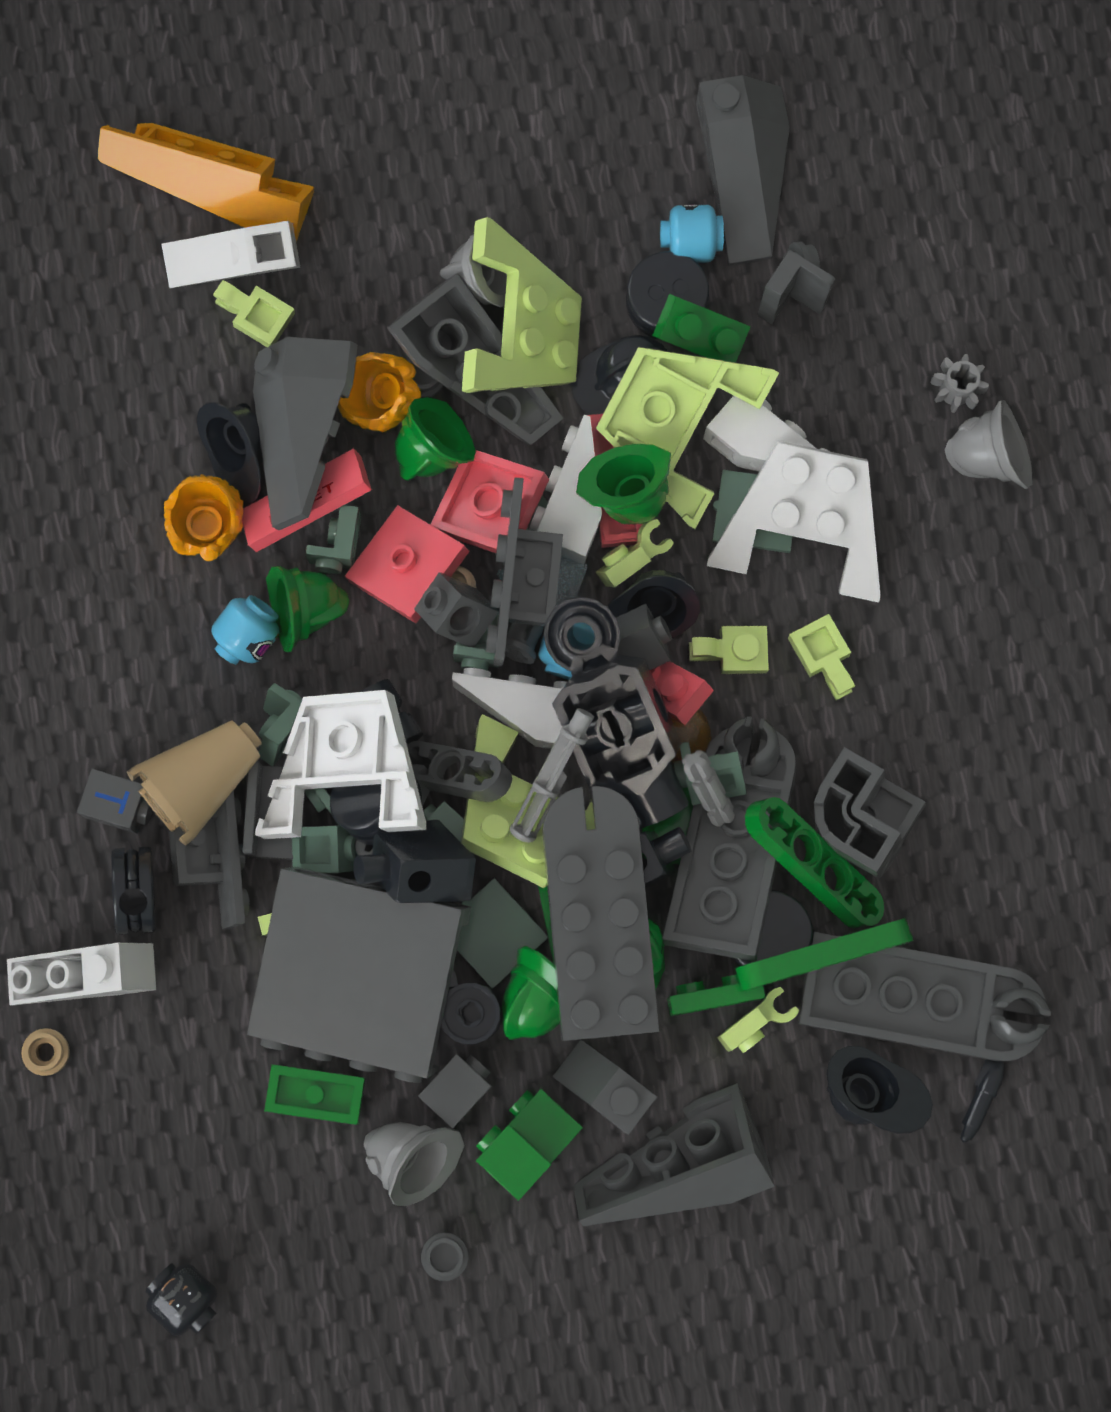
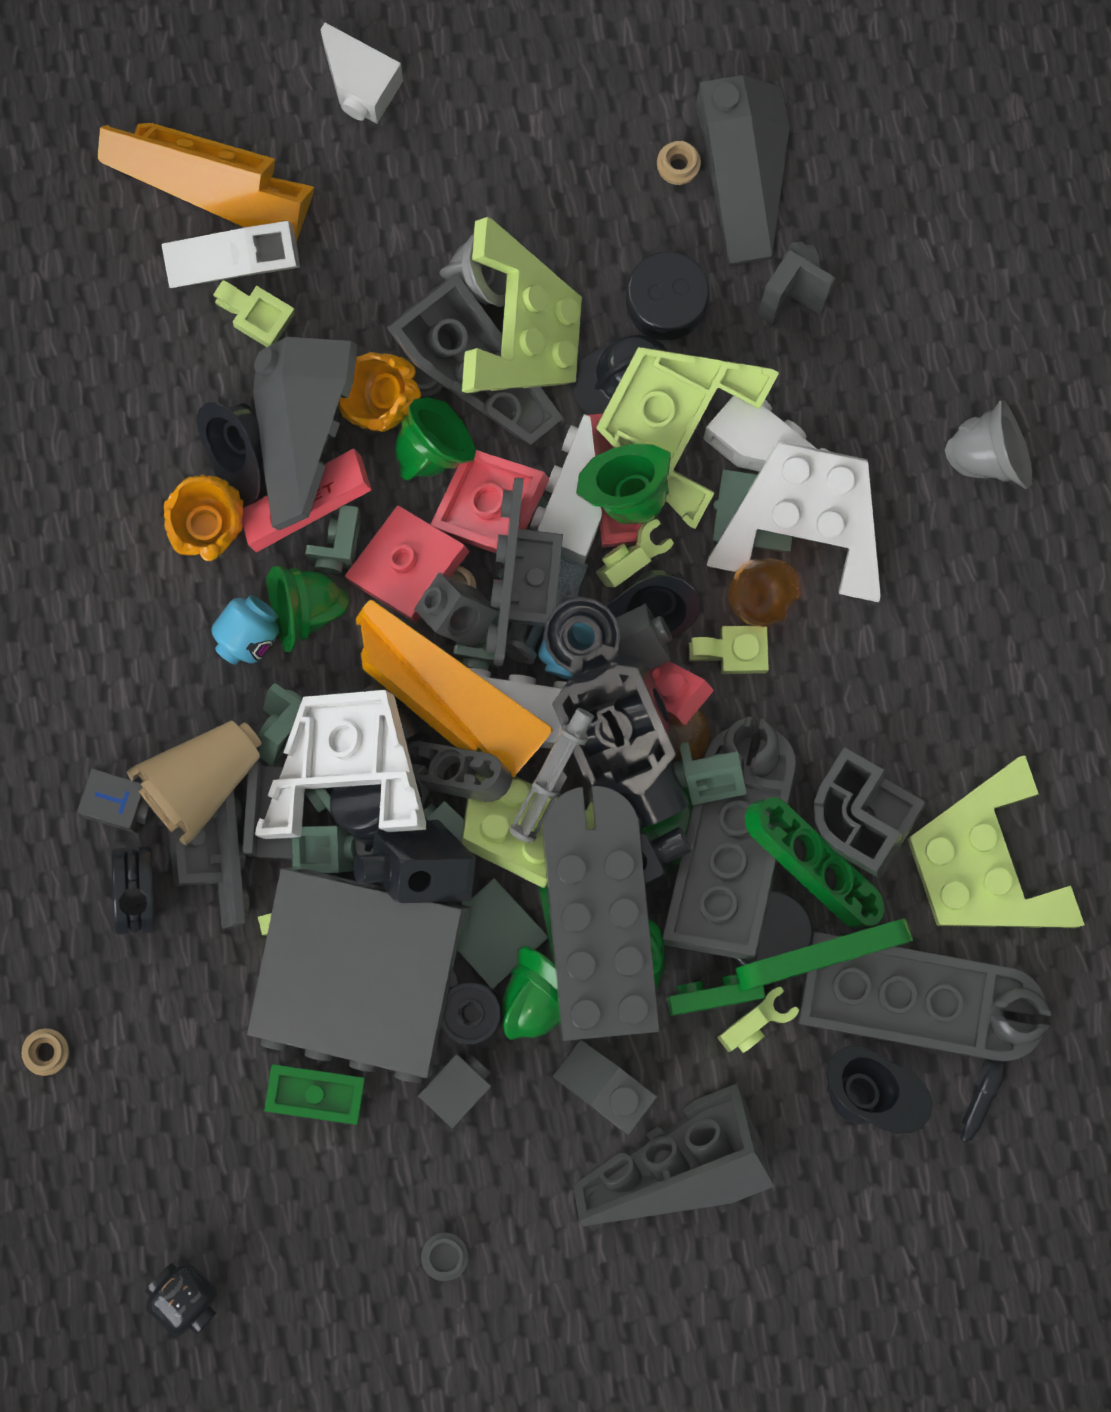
white slope [7,943,156,1005] -> none
light grey piece [364,1122,465,1206] -> none
green brick [476,1089,583,1201] -> none
green plate [652,294,751,363] -> none
medium azure head [660,205,724,263] -> none
light grey axle [682,750,735,827] -> none
yellowish green plate [788,614,855,701] -> none
light grey gear [930,354,989,413] -> none
none -> white slope [320,23,403,124]
none -> light orange wedge [356,600,553,779]
none -> tan plate [657,141,701,185]
none -> clear orange hair [728,558,801,628]
none -> yellowish green wing [908,755,1085,928]

